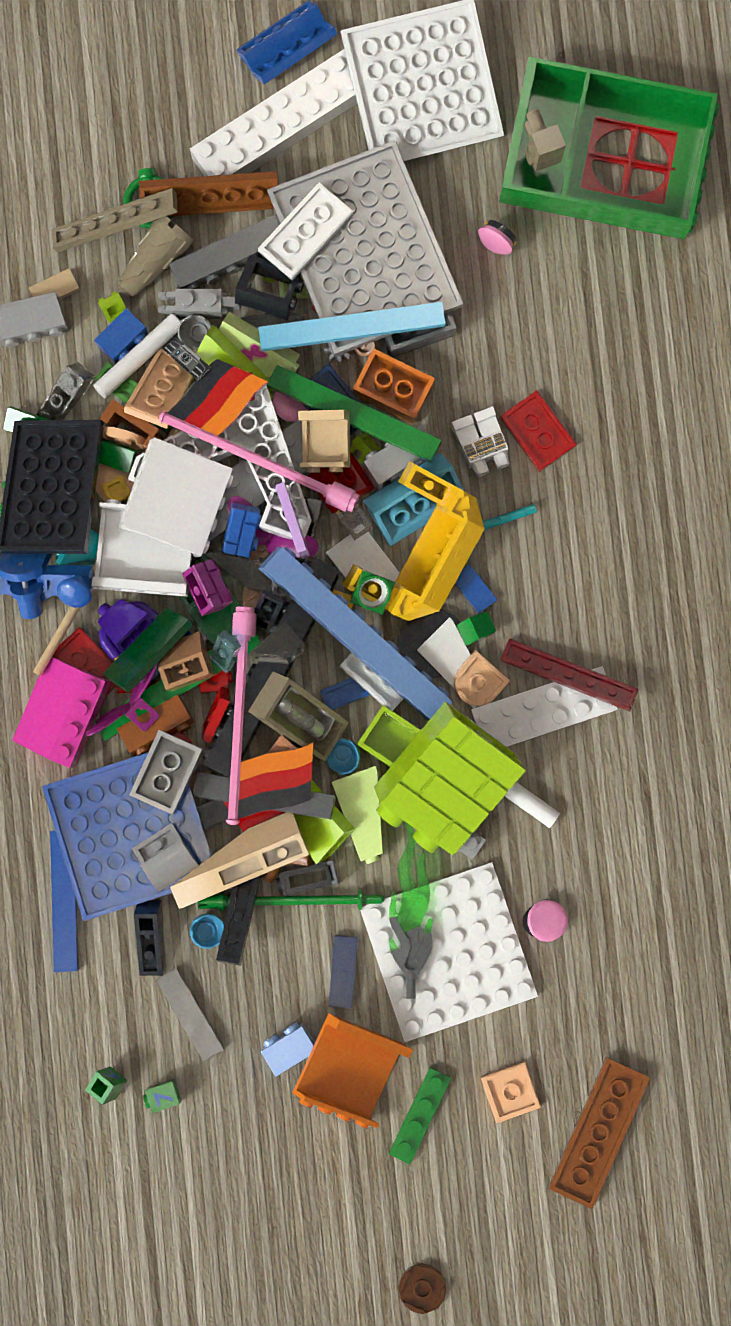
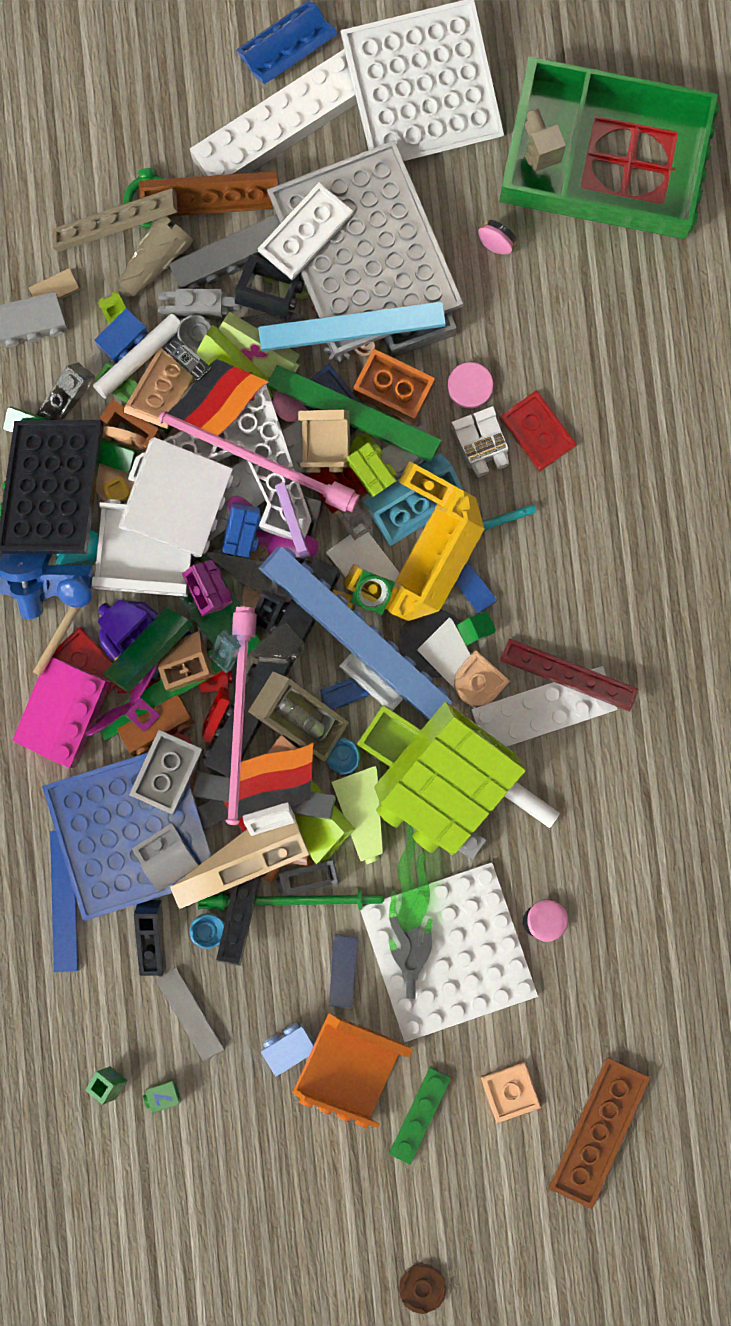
none -> white tile [243,802,296,836]
none -> lime brick [345,442,397,497]
none -> bright pink tile [447,362,493,409]

